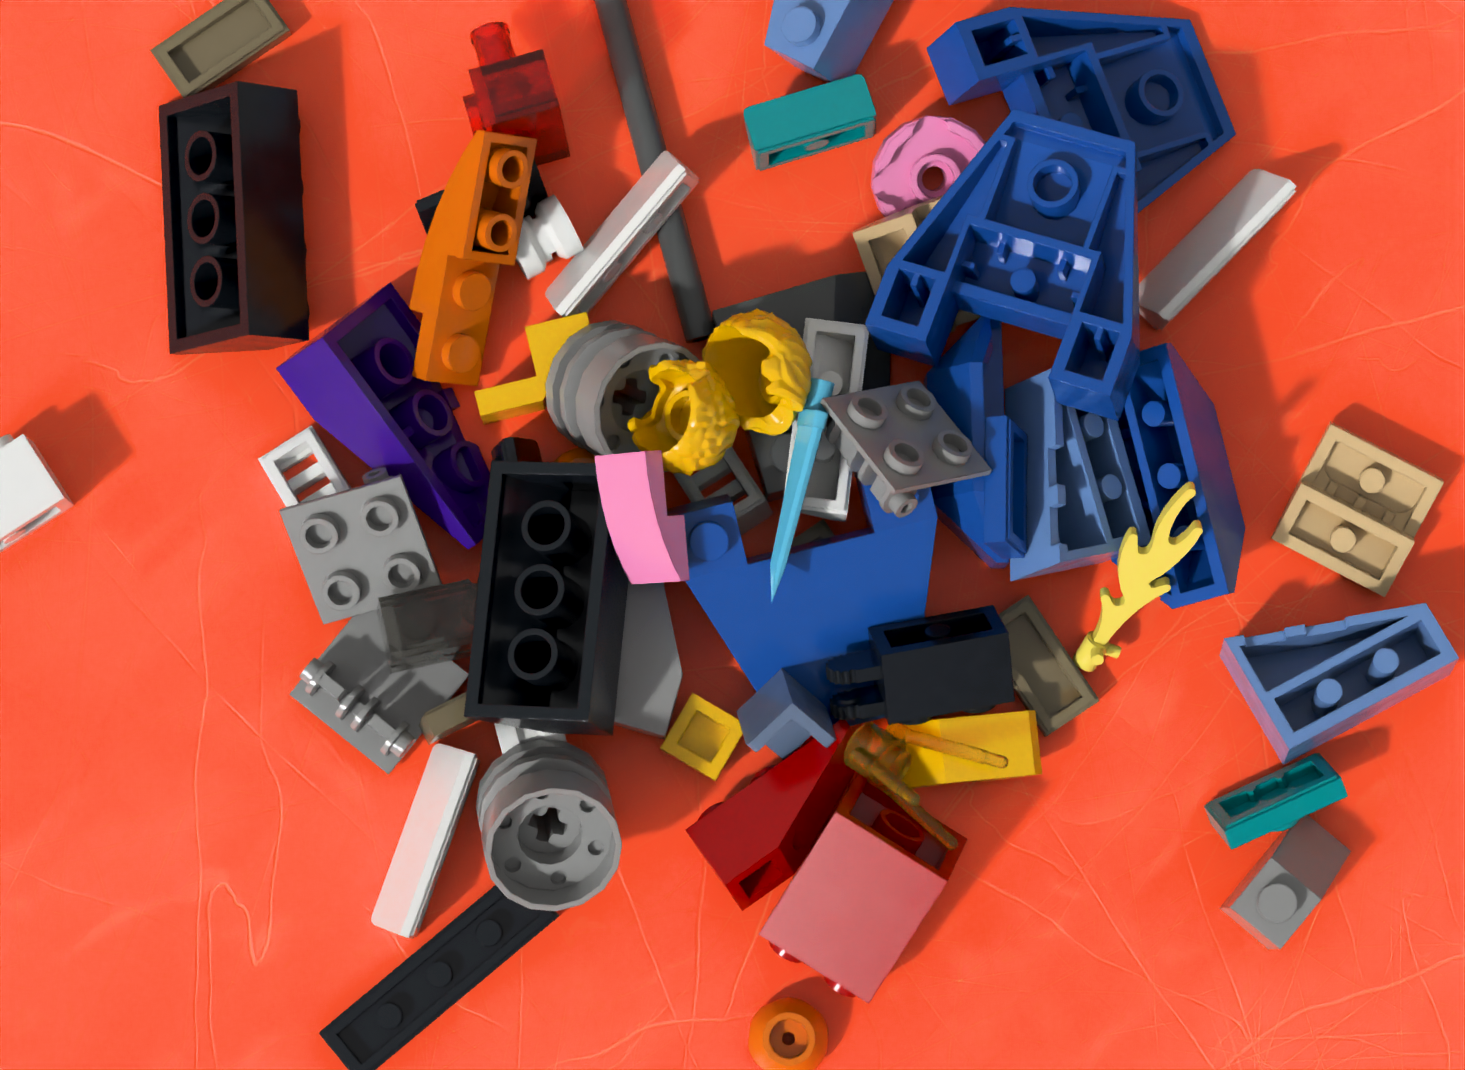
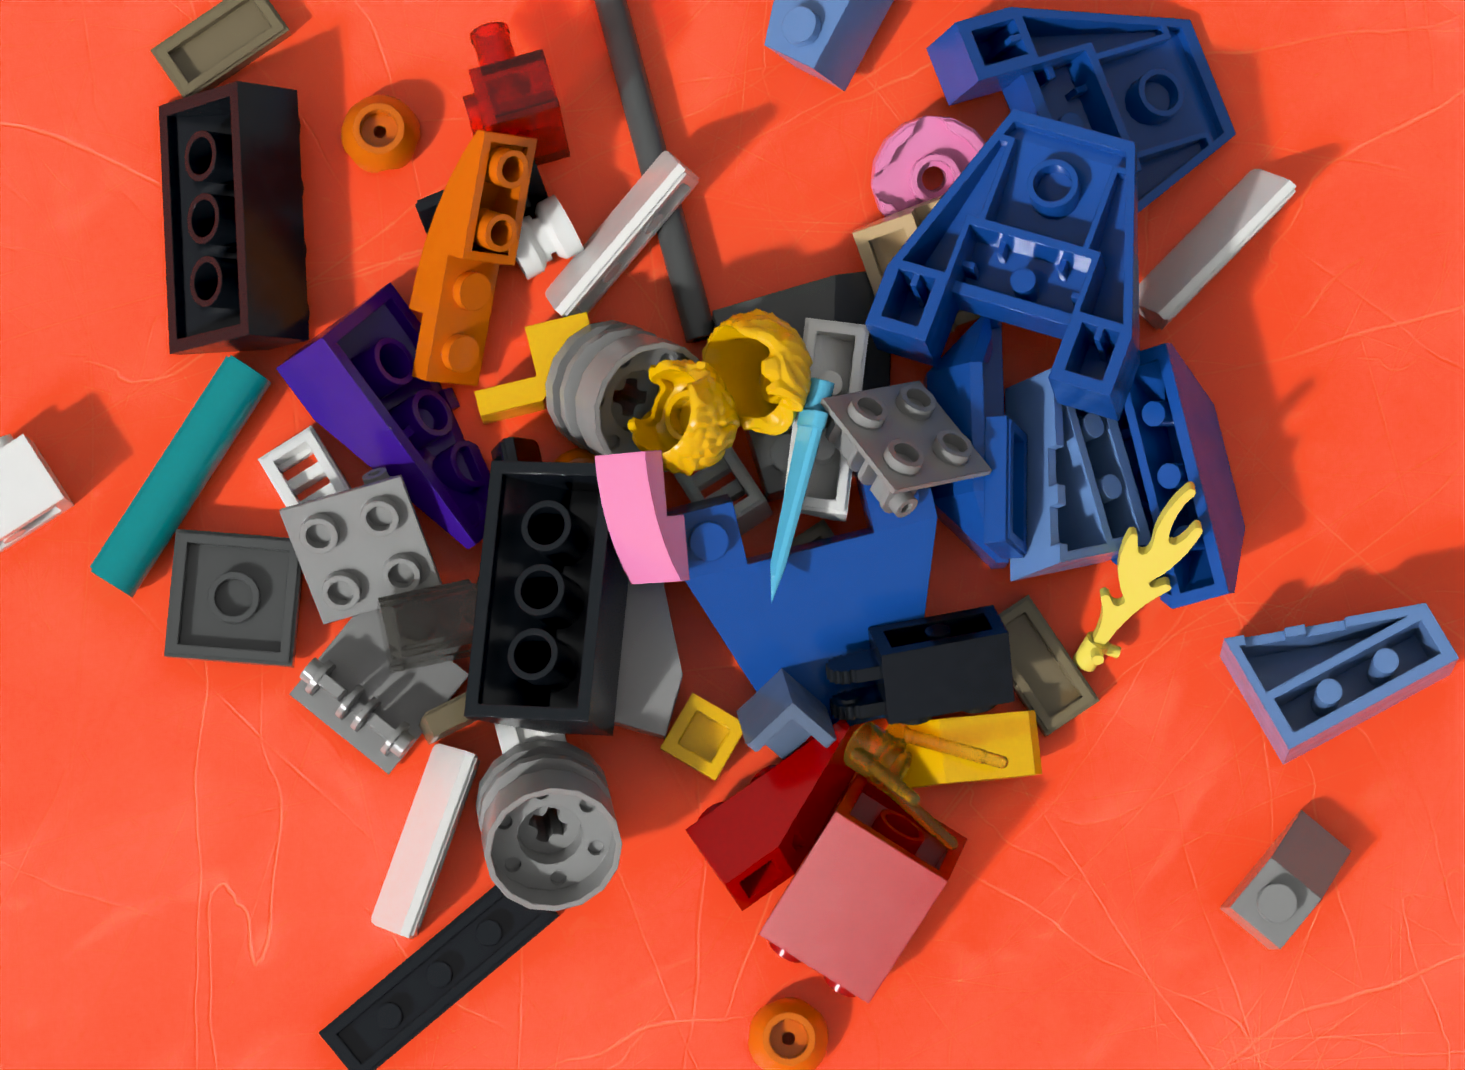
teal slope [743,74,877,171] -> none
teal plate [1204,753,1348,850] -> none
tan slope [1271,421,1444,597] -> none
none -> teal brick [90,355,271,598]
none -> dark grey plate [164,529,303,668]
none -> orange plate [341,95,421,173]

